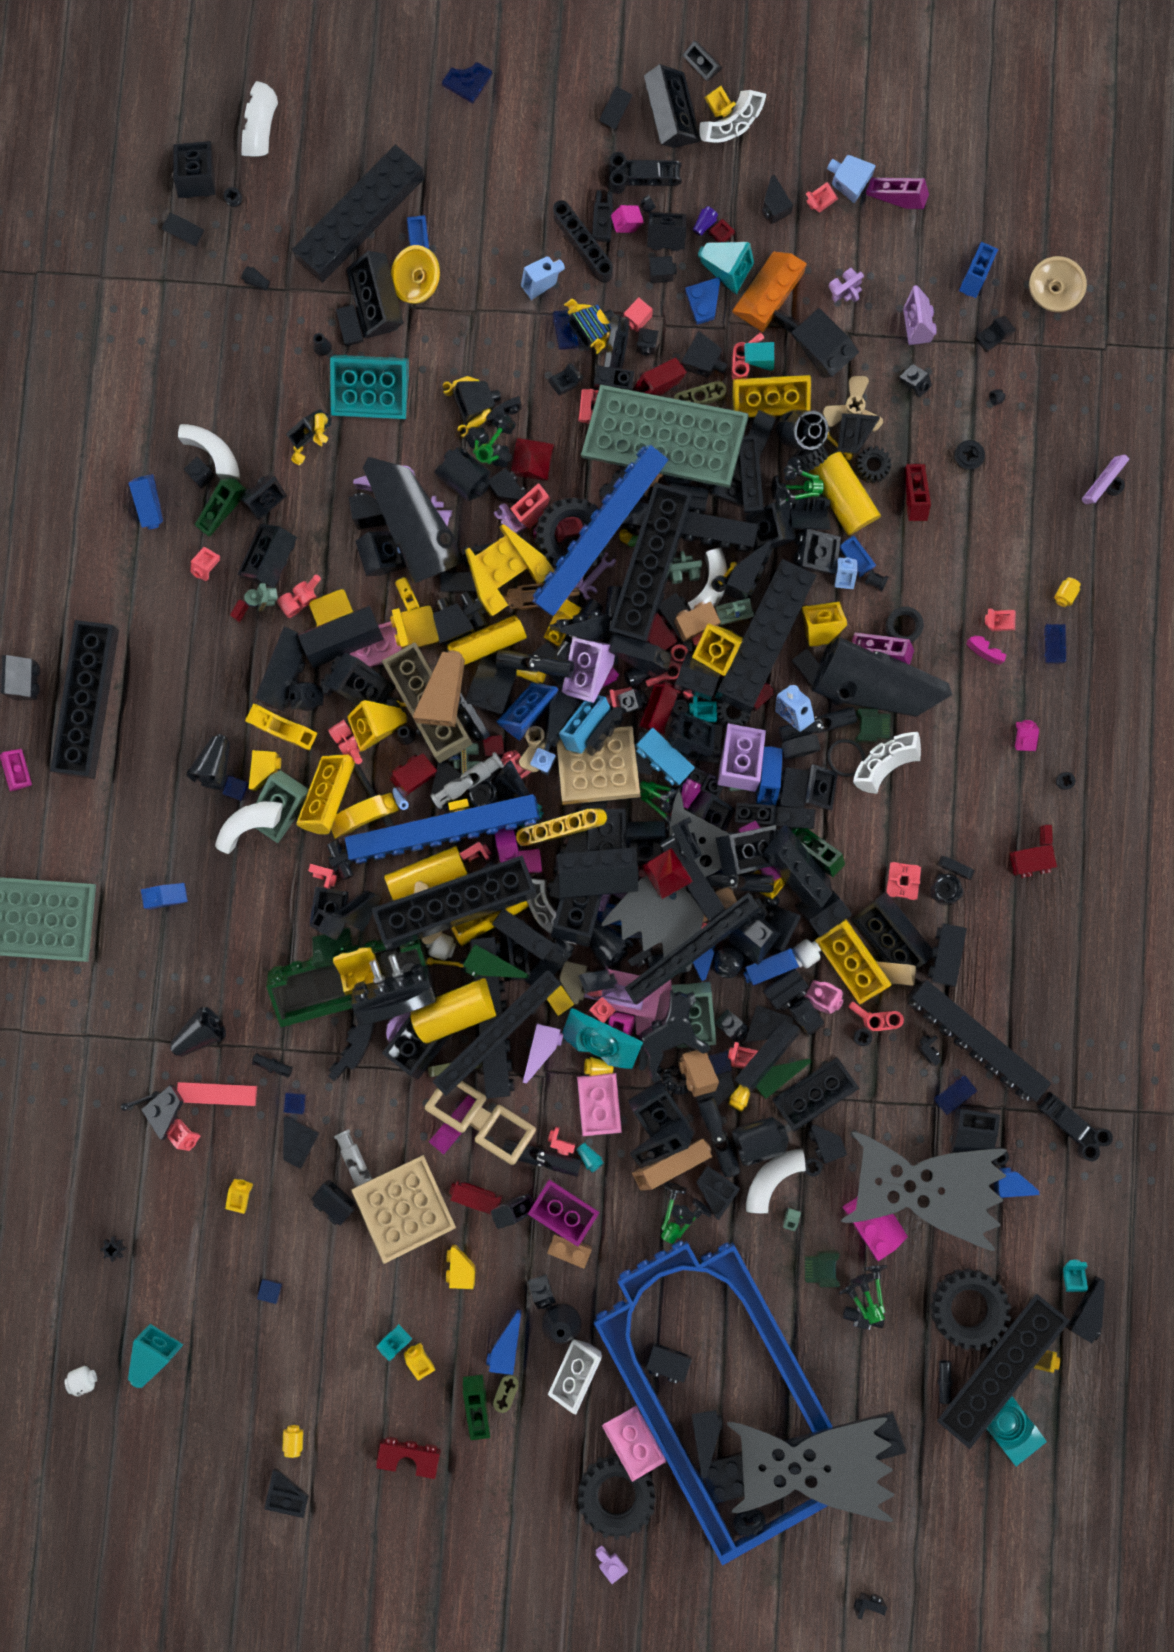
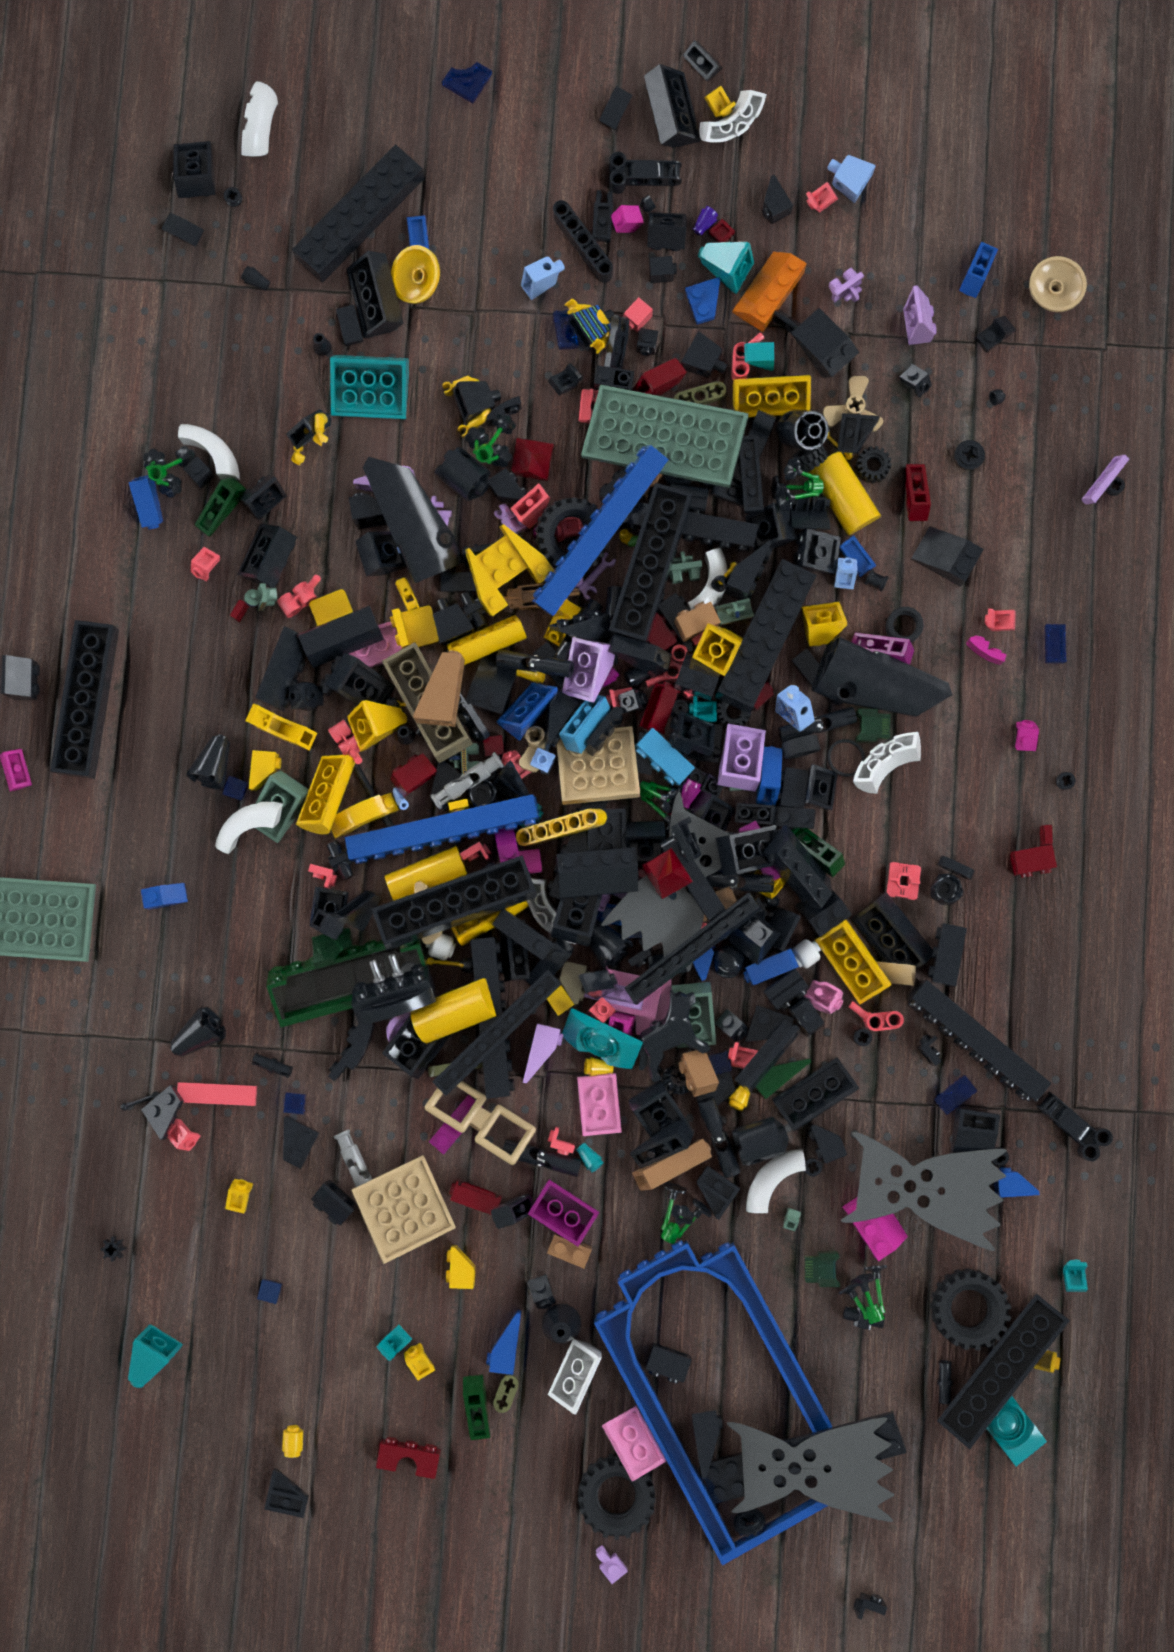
white head [65,1366,97,1397] -> none
yellow bracket [333,948,382,995] -> none
dark green slope [463,944,529,978] -> none
magenta slope [866,178,929,209] -> none
yellow brick [1054,577,1081,607] -> none
black slope [1066,1276,1105,1344] -> none
none -> black plant [143,446,196,498]
none -> black slope [911,526,984,587]

